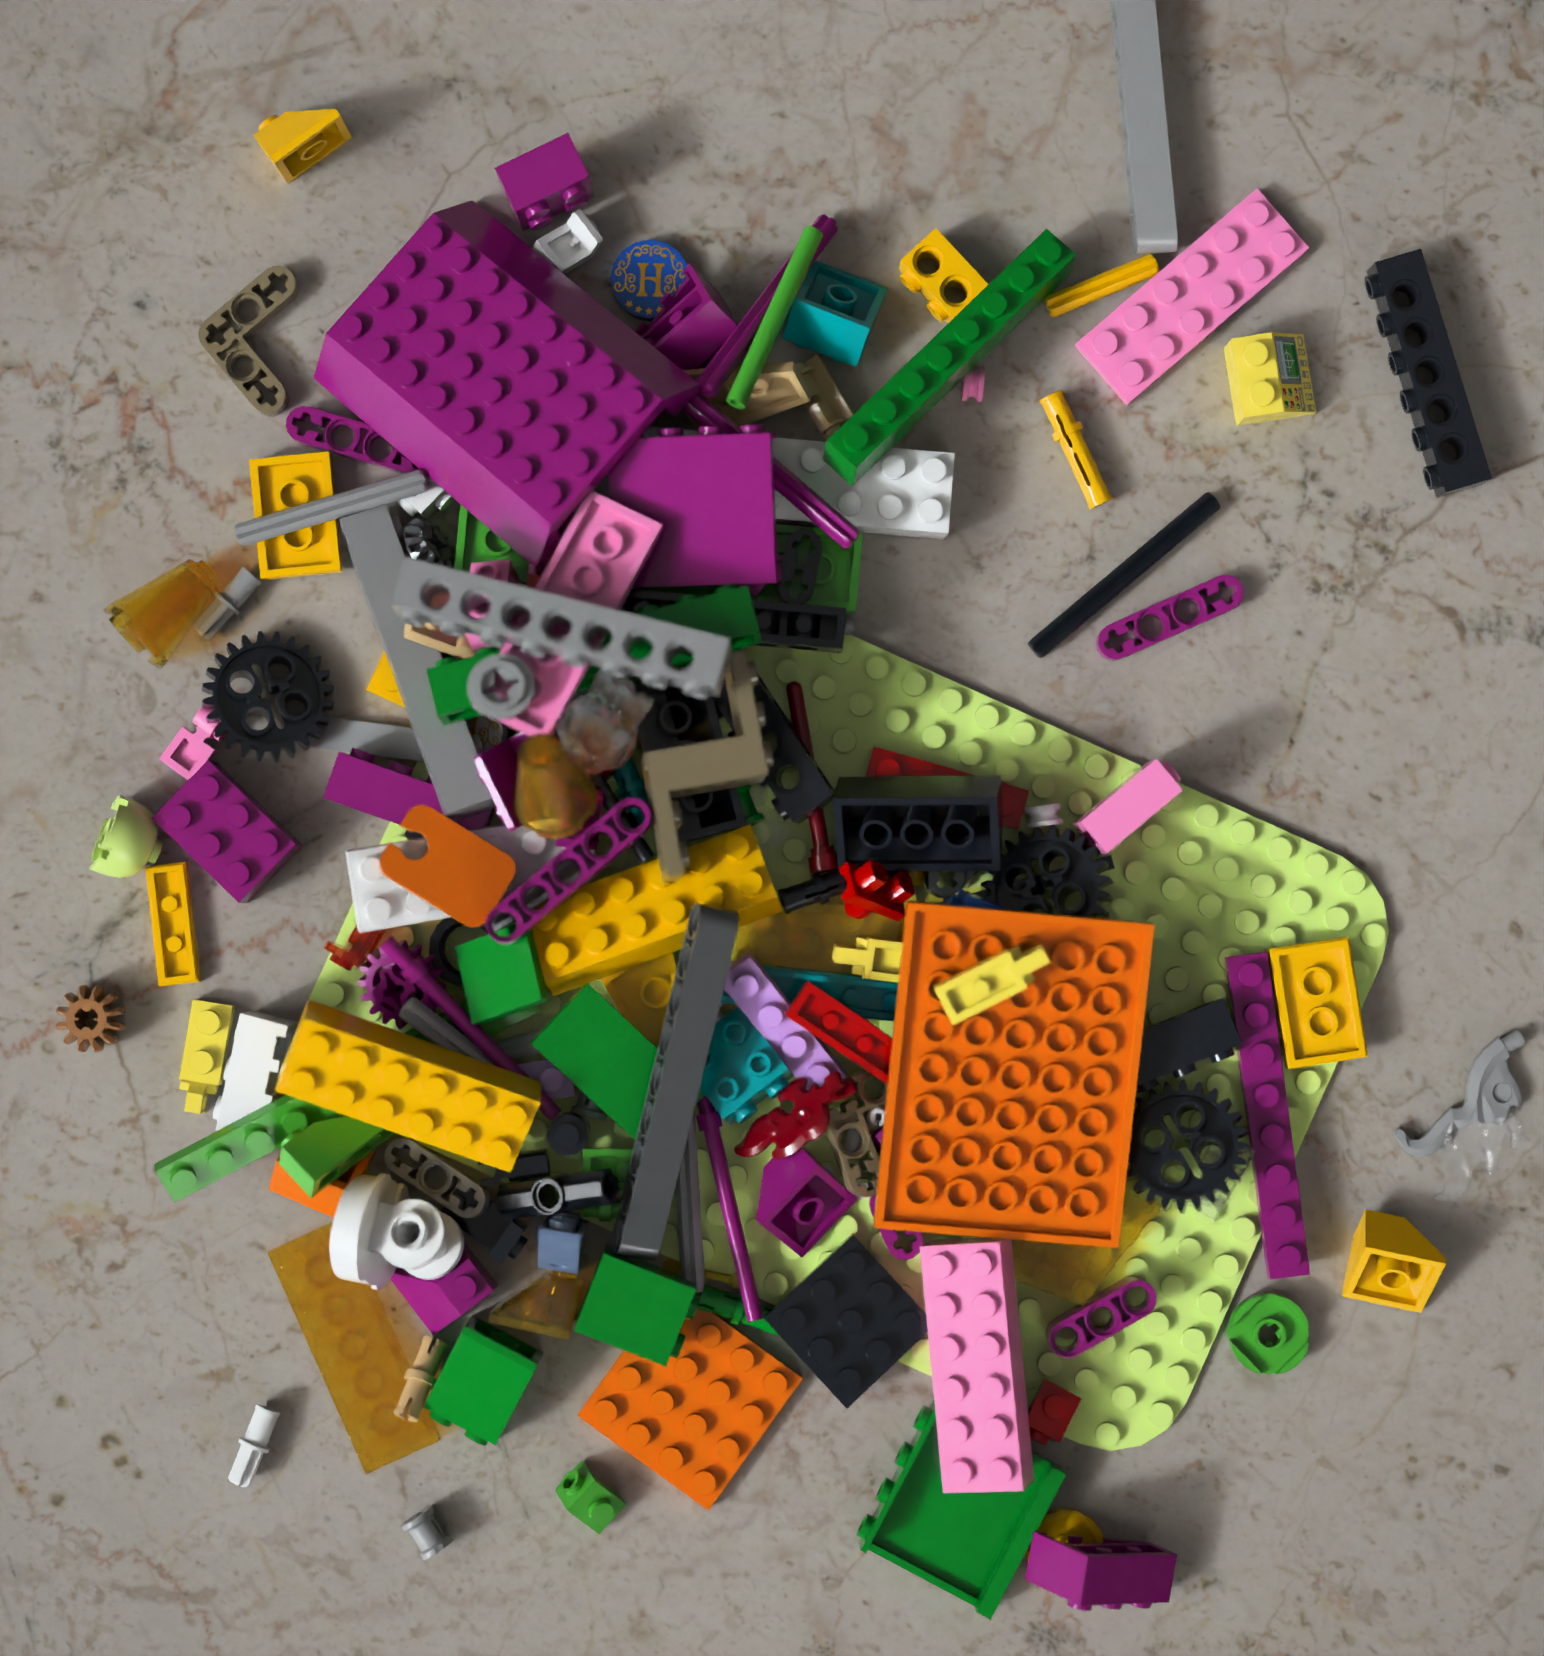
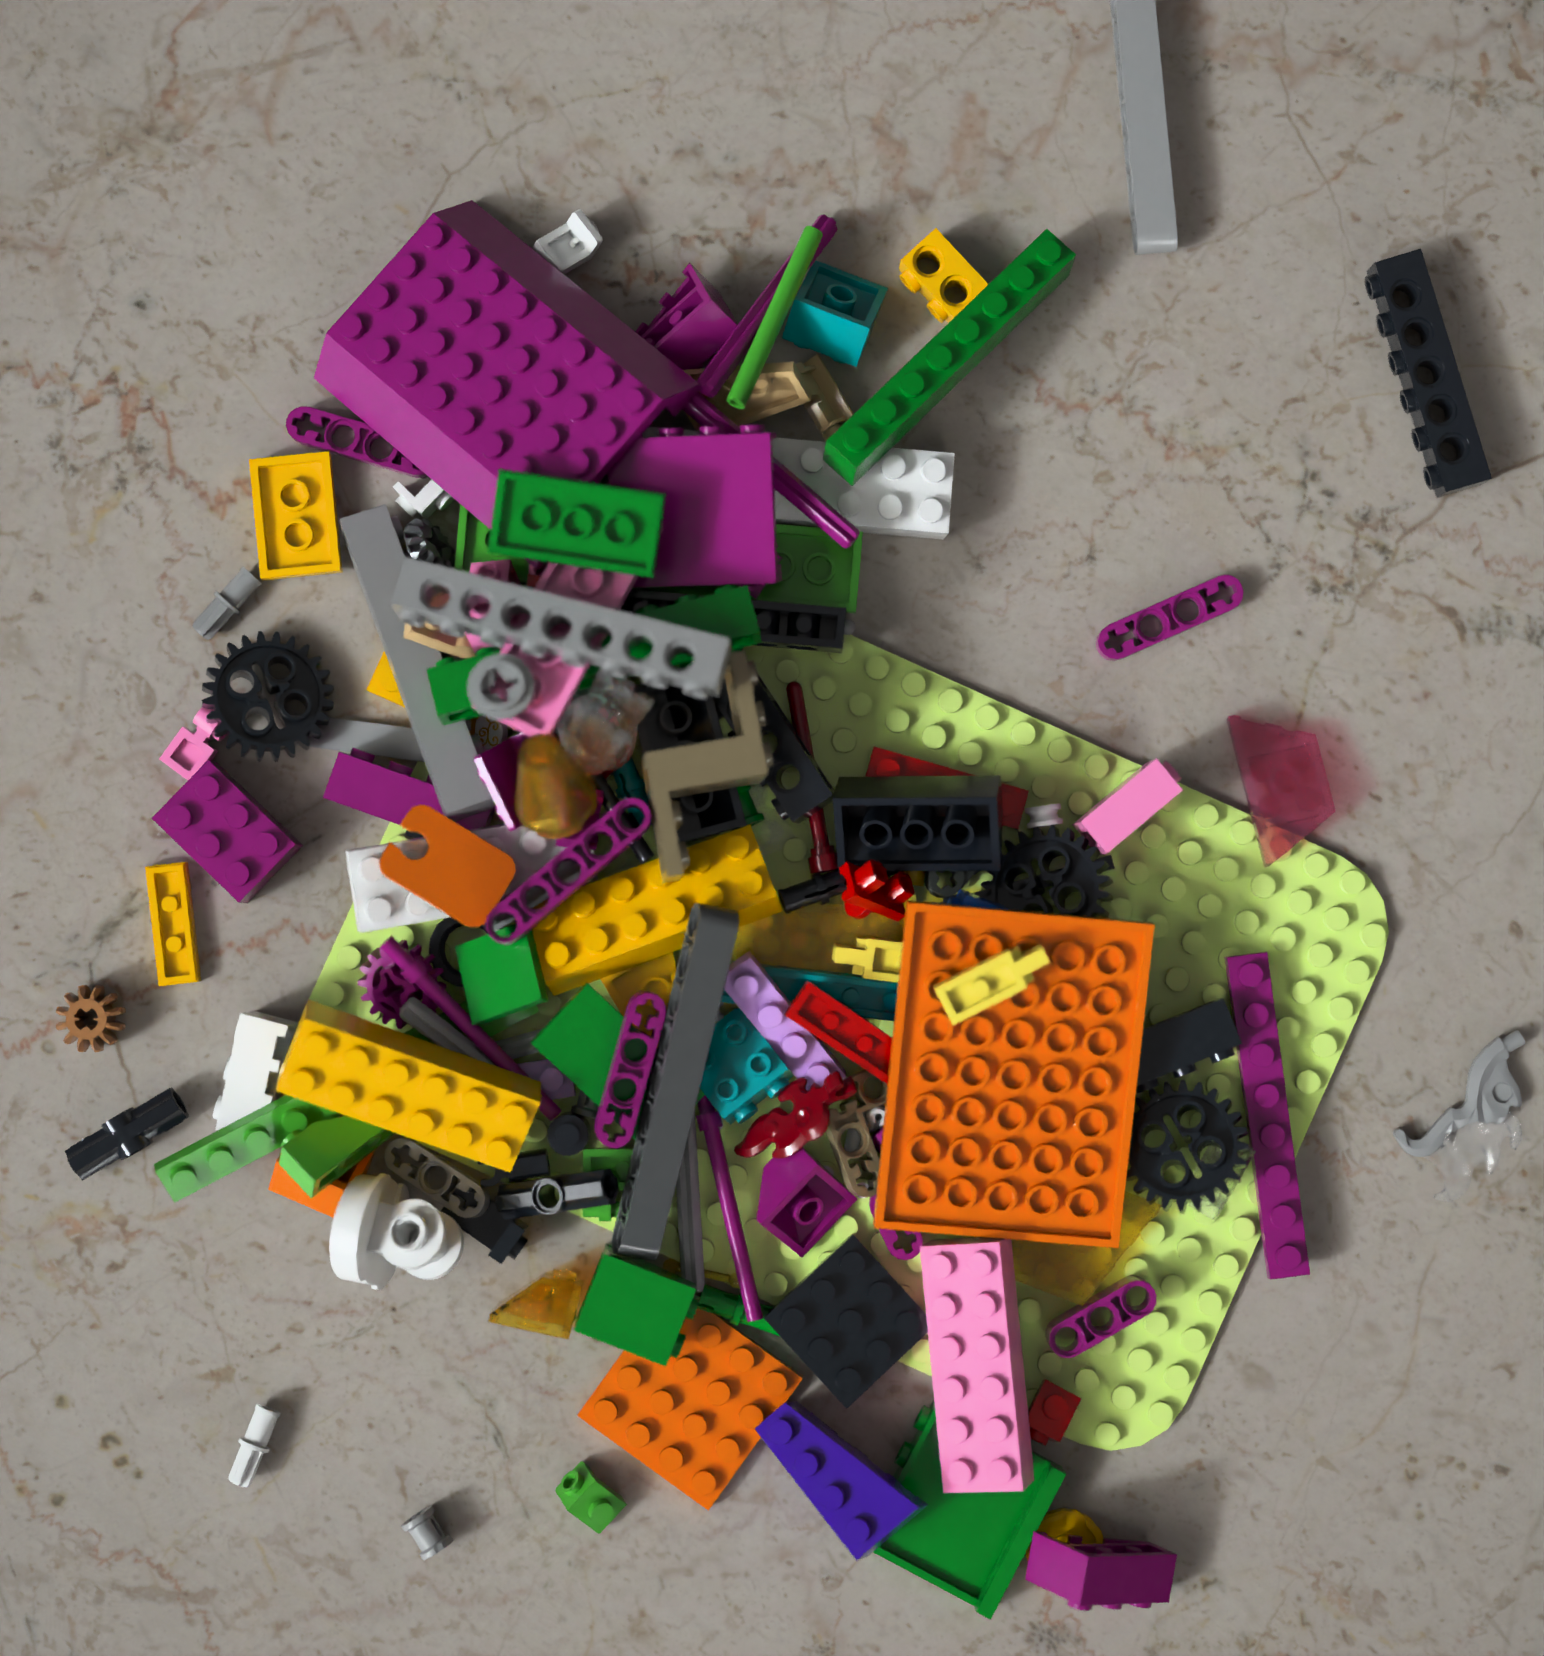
yellowish green cylinder [89,795,163,878] -> none
clear yellow cone [104,559,218,669] -> none
light yellow hinge [179,999,235,1114] -> none
dark tan beam [198,265,299,417] -> none
light grey axle [234,470,429,546] -> none
yellow slope [253,109,352,184] -> none
clear yellow plate [267,1222,441,1474] -> none
clear red bracket [324,925,387,971] -> none
magenta slope [391,1241,498,1335] -> none
tan pin [393,1336,448,1422] -> none
green slope [423,1315,544,1446] -> none
magenta brick [495,133,594,231] -> none
sand blue slope [538,1211,588,1274] -> none
blue tile [610,239,687,321] -> none
black beam [777,529,822,604] -> none
bright pink bush [961,366,985,403] -> none
black axle [1028,492,1221,658] -> none
yellow pin [1039,390,1113,509] -> none
yellow axle [1045,254,1159,317] -> none
bright pink plate [1075,188,1309,405] -> none
light yellow slope [1224,332,1316,426] -> none
bright green plate [1226,1291,1309,1374] -> none
yellow tile [1267,937,1368,1069] -> none
yellow slope [1342,1209,1446,1313] -> none
none -> black piece [65,1087,189,1180]
none -> green tile [488,469,666,578]
none -> magenta beam [594,990,666,1148]
none -> dark purple wedge [755,1401,929,1561]
none -> clear pink wing [1227,715,1336,867]

